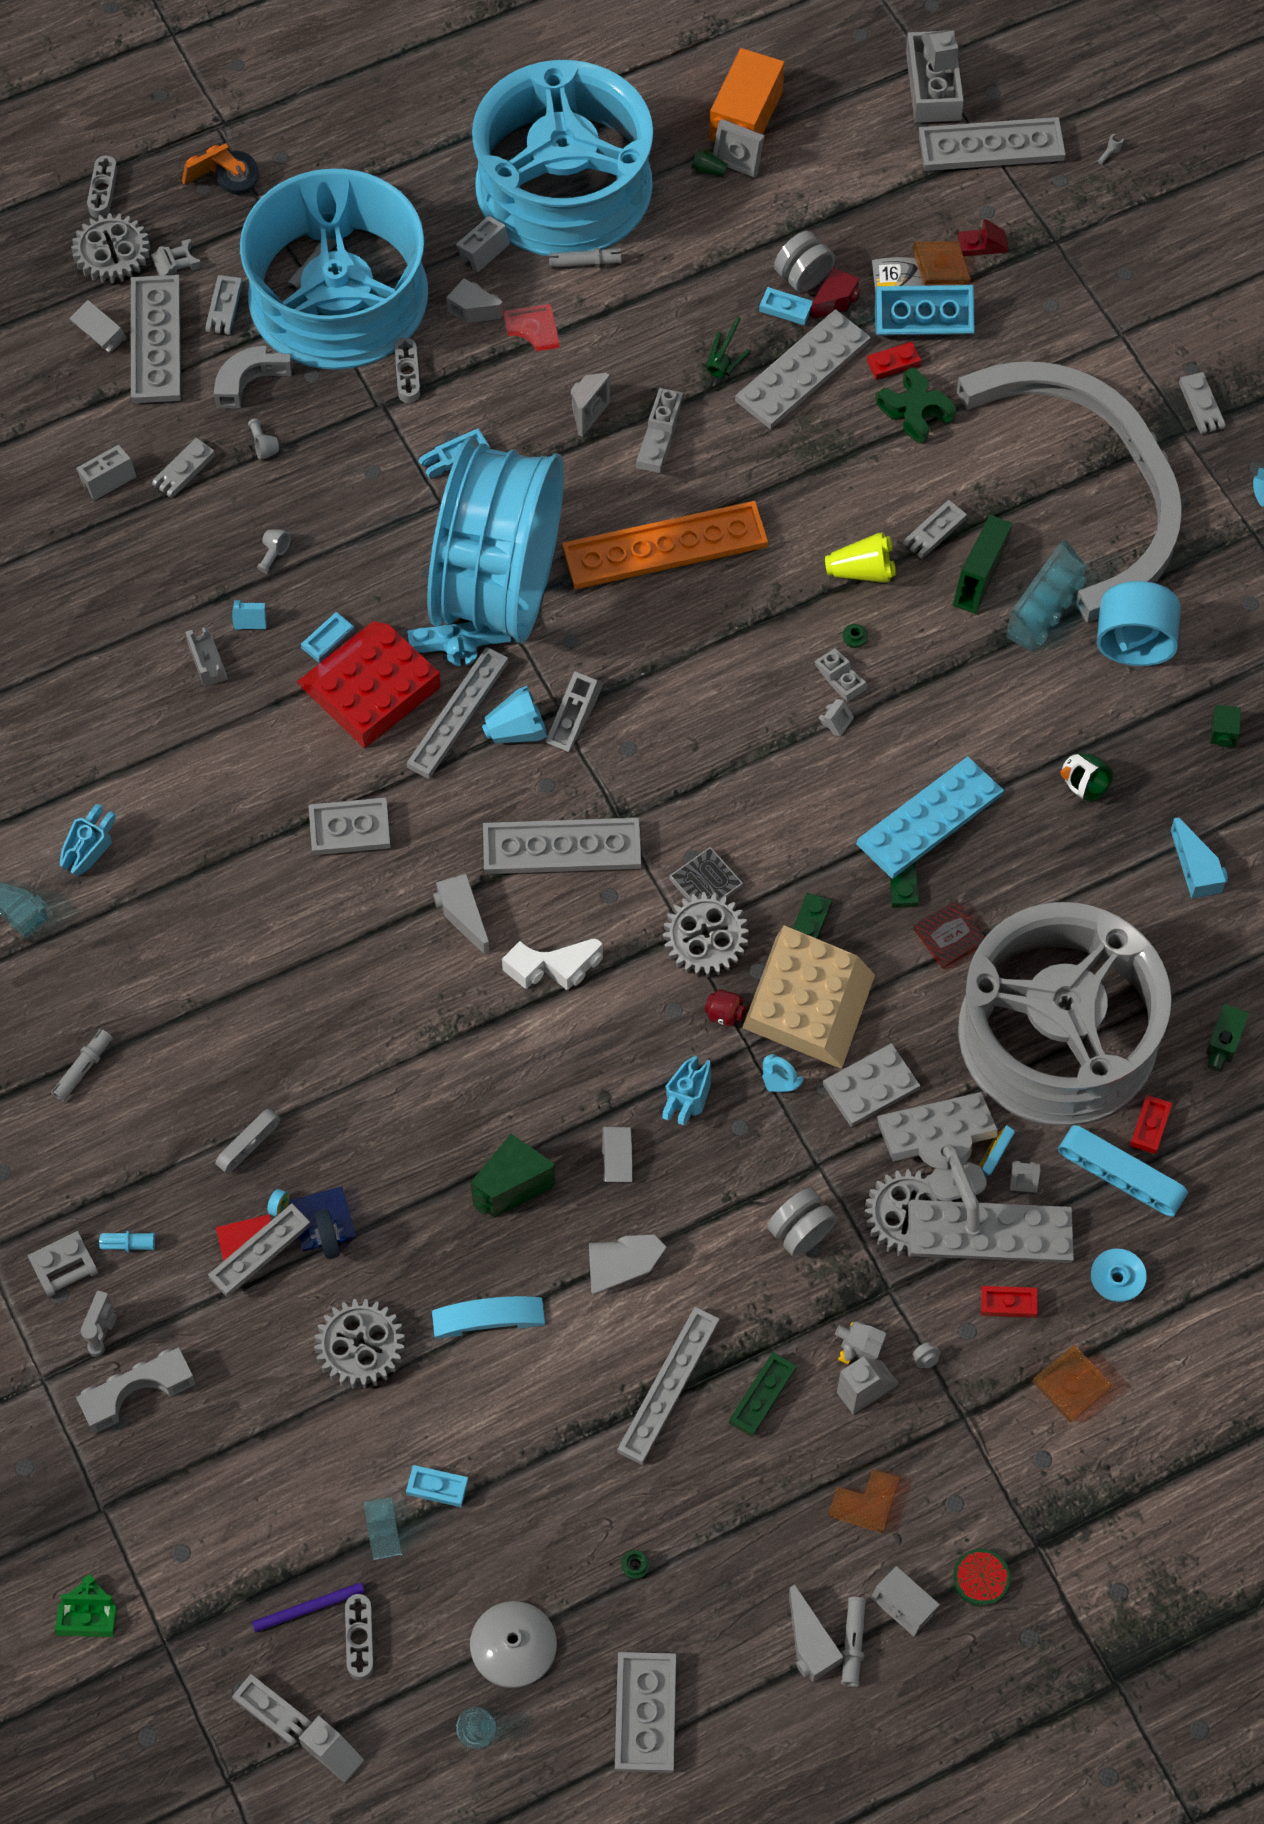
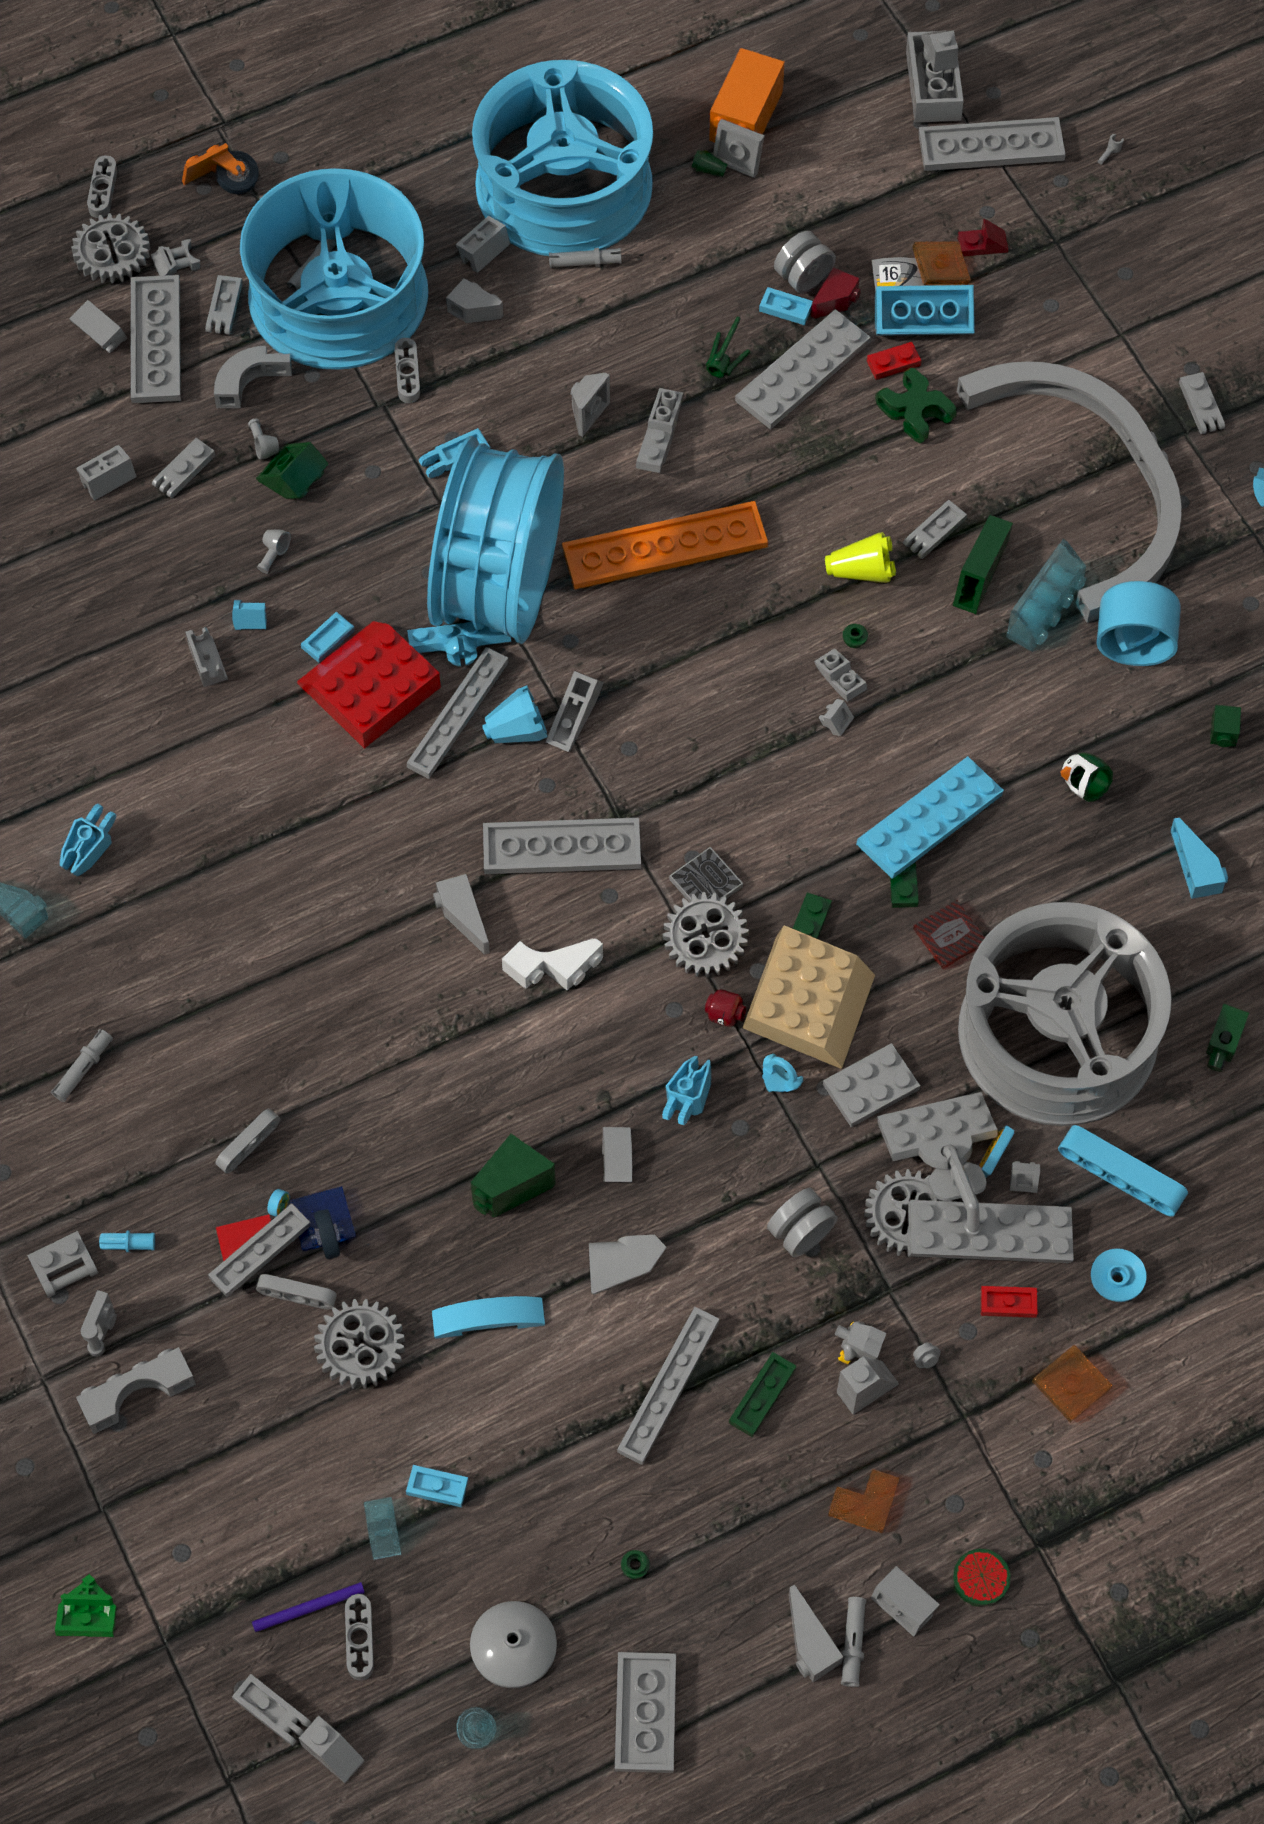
light grey plate [309,798,391,855] -> none
clear tile [503,304,560,351] -> none
red plate [1130,1095,1172,1154] -> none
none -> dark green slope [256,442,329,499]
none -> light grey beam [256,1274,337,1310]

